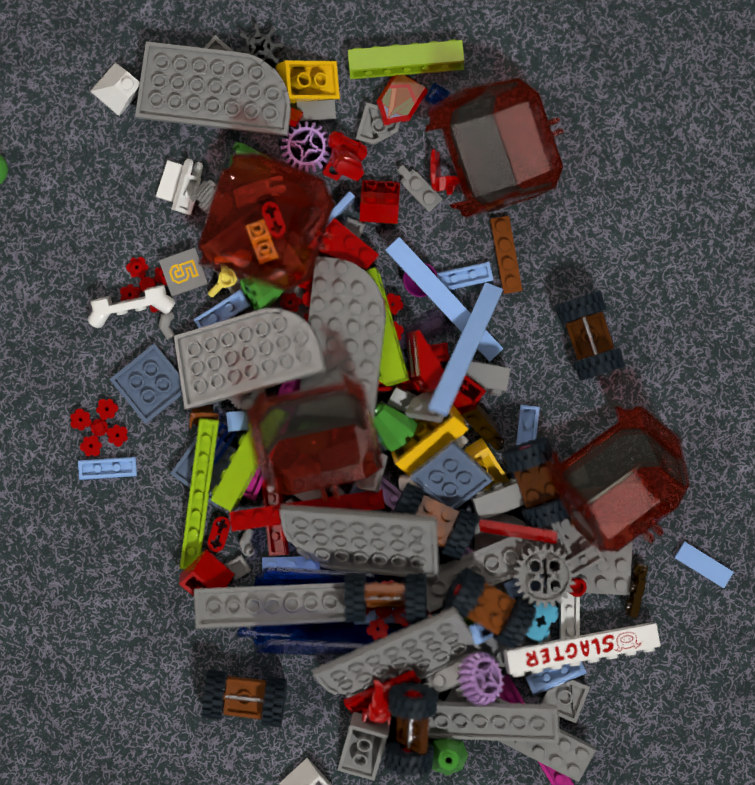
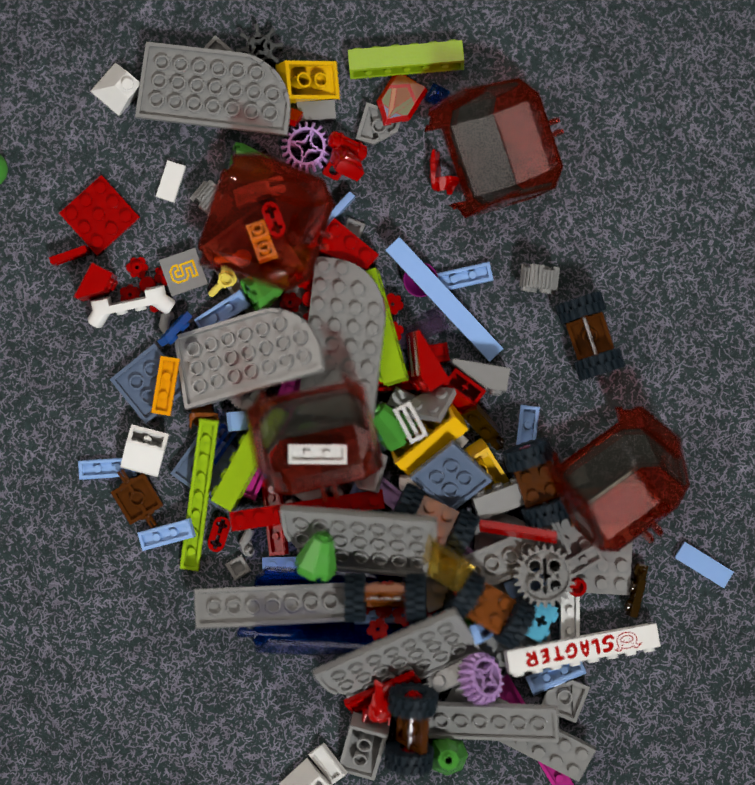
red plant [70,399,128,456] -> none
white hinge [171,159,203,215] -> none
red slope [179,549,234,597] -> none
plate [201,669,287,728] -> none
red slope [359,180,400,224] -> none
light grey hinge [397,165,443,213] -> none
light blue tile [429,282,503,416] -> none
dark orange plate [490,216,523,295] -> none
none -> red tile [49,245,90,266]
none -> red plate [59,175,140,256]
none -> red slope [74,263,118,302]
none -> reddish brown plate [111,469,164,529]
none -> white slope [120,424,169,477]
none -> light blue tile [137,518,196,551]
none -> light orange plate [151,356,180,416]
none -> blue plate [157,311,193,347]
none -> white plate [288,444,347,464]
none -> bright green cone [294,531,337,581]
none -> white tile [308,743,348,785]
none -> white tile [393,400,429,444]
none -> clear yellow slope [427,541,474,592]
none -> light grey brick [519,264,560,295]

